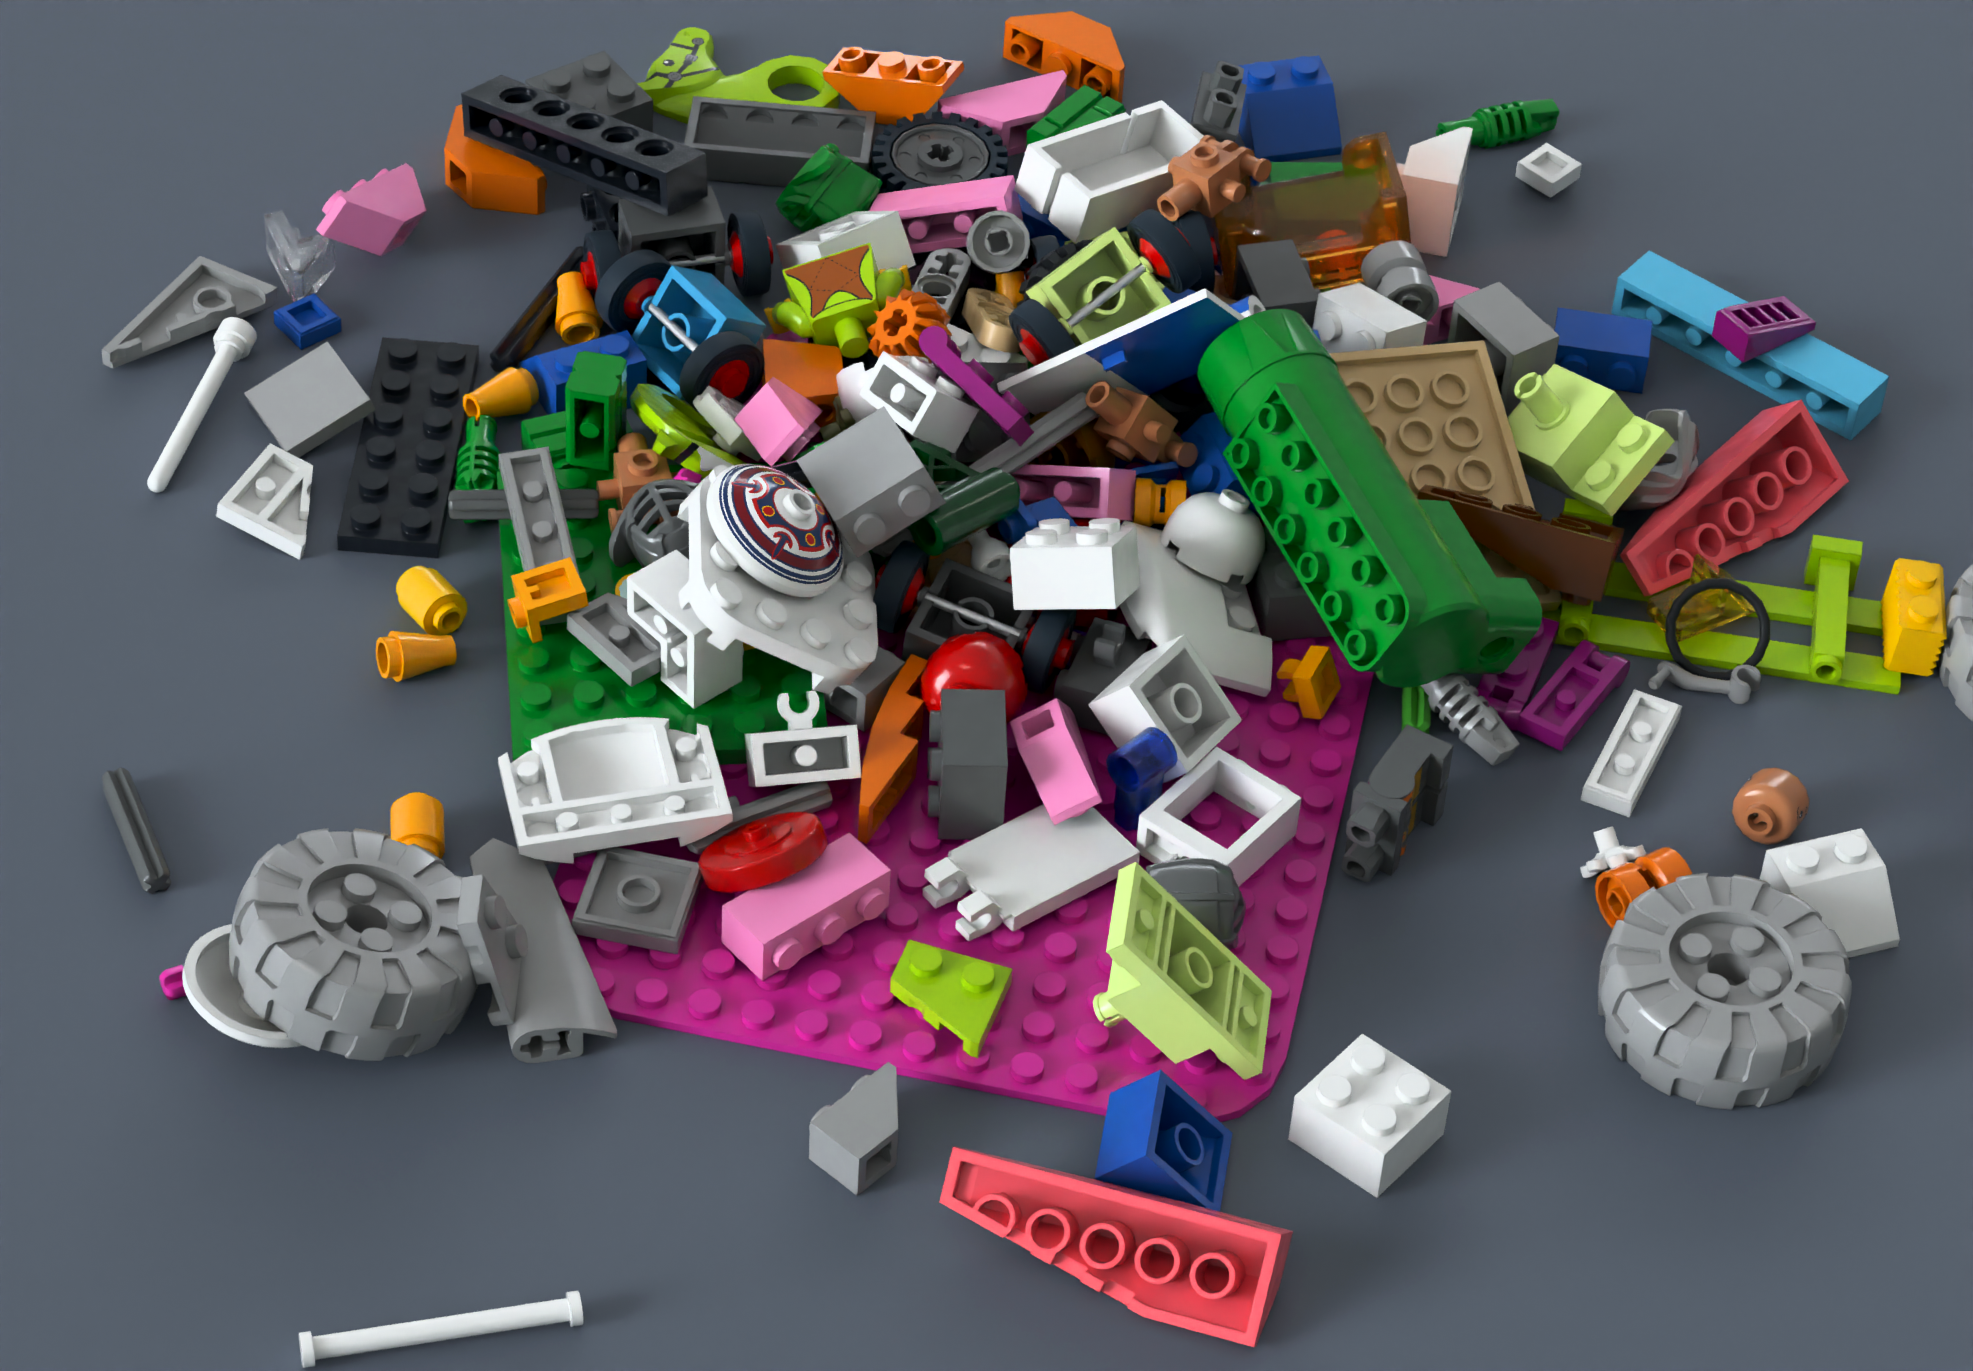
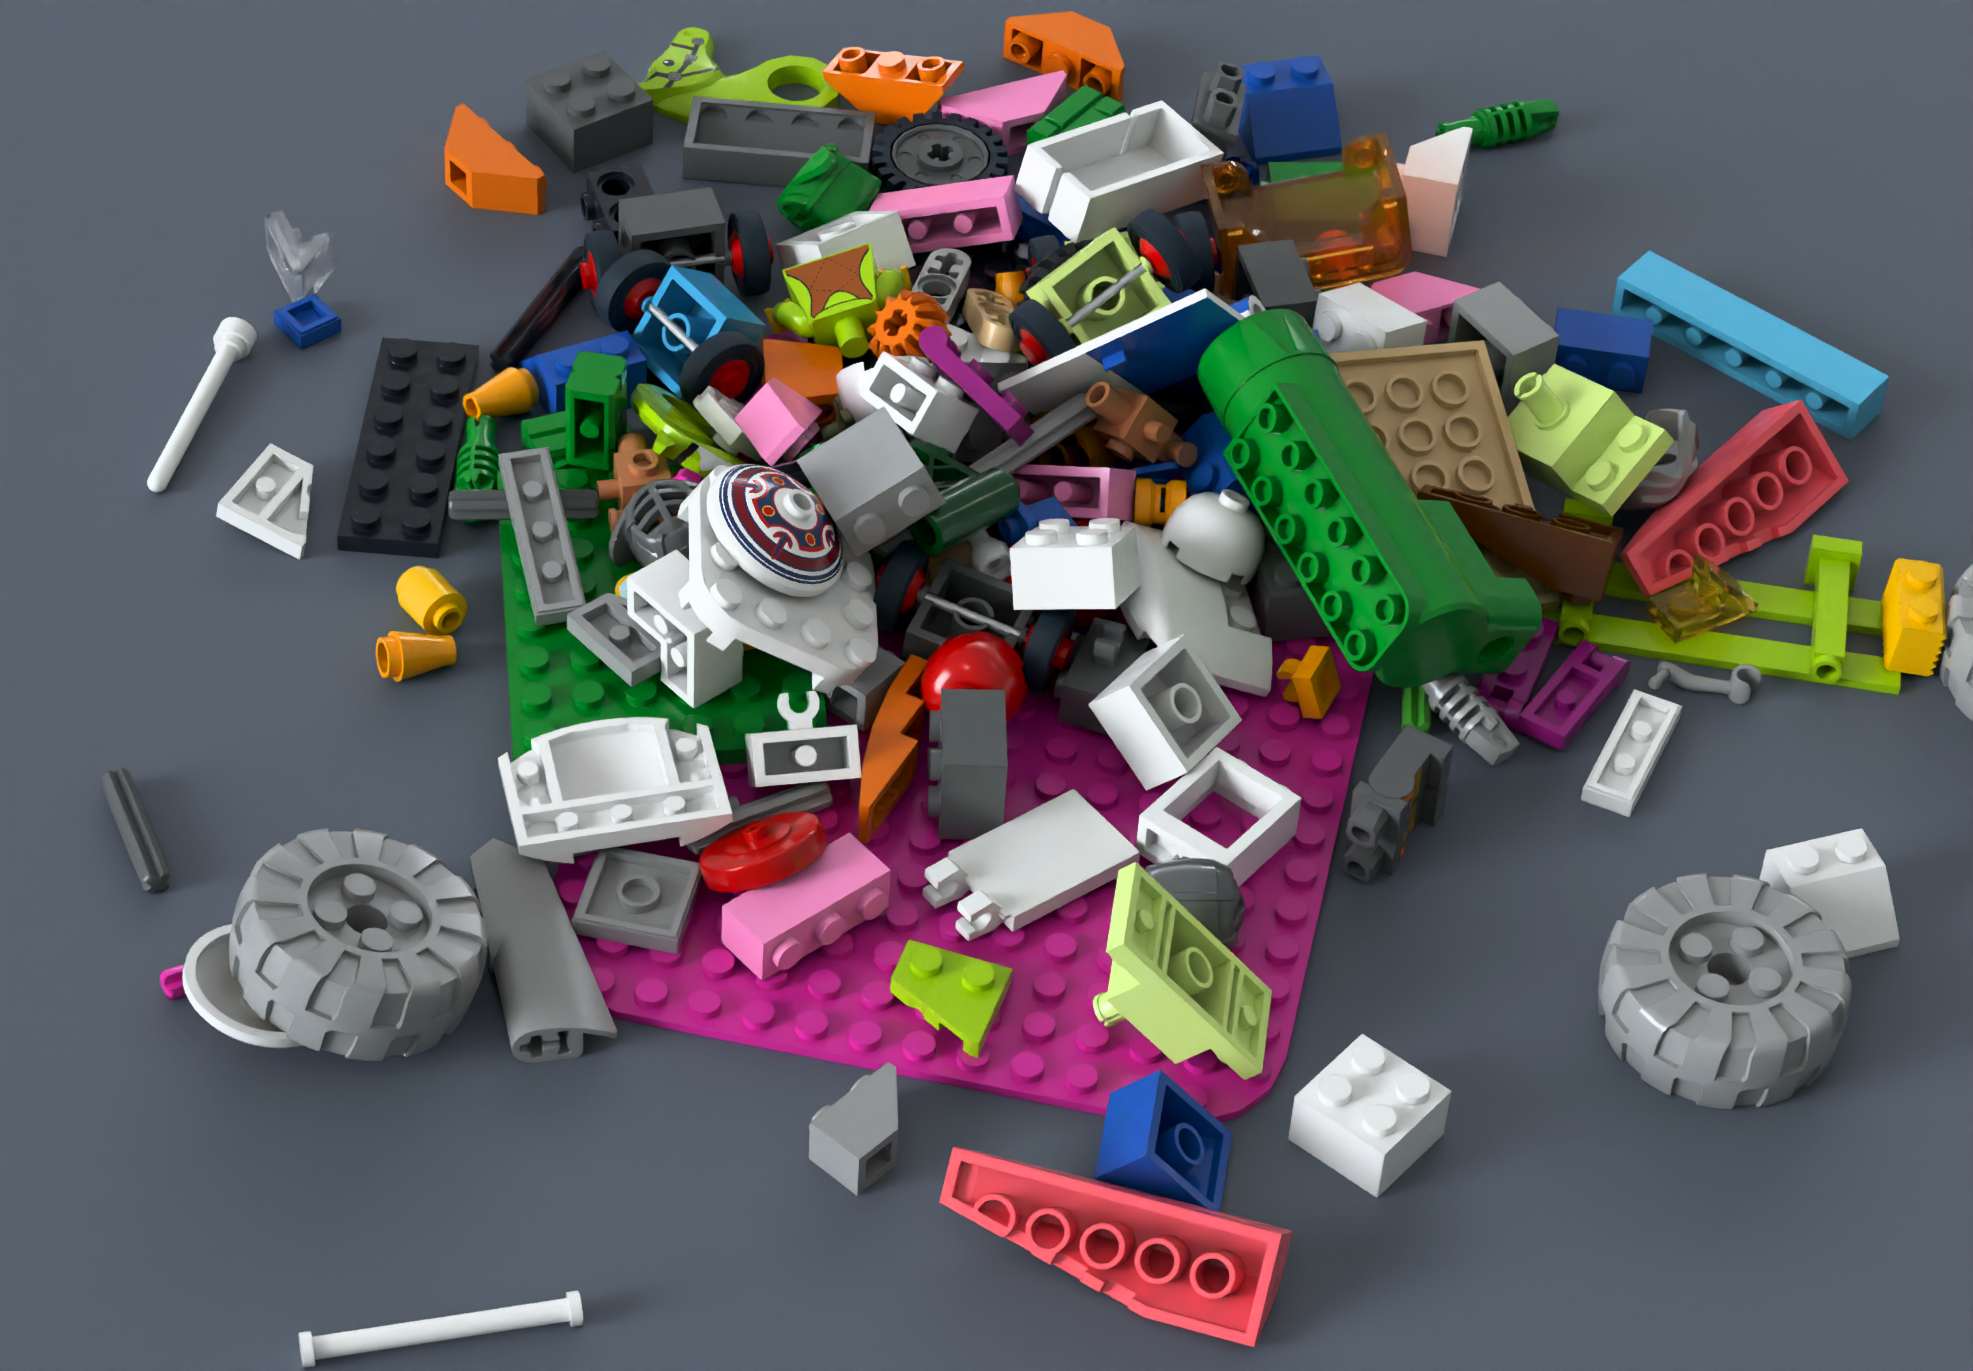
light grey wing [102,256,278,368] -> none
light grey tile [244,341,376,458] -> none
bright pink slope [316,163,427,256] -> none
light orange brick [390,792,445,859] -> none
light grey wing [456,874,528,1026] -> none
black brick [461,75,708,216] -> none
light orange bracket [507,557,589,644] -> none
light orange cone [555,271,603,345] -> none
light grey wheel [966,210,1030,274] -> none
bright pink slope [1010,698,1102,825] -> none
clear blue piece [1106,727,1178,831] -> none
nougat piece [1157,135,1272,221] -> none
light grey wheel [1361,241,1439,322] -> none
white plate [1515,143,1582,198] -> none
white plant [1580,826,1646,878] -> none
orange wheel [1595,847,1692,929] -> none
black piece [1665,578,1770,680] -> none
magenta slope [1712,296,1816,363] -> none
nougat head [1732,767,1809,845] -> none

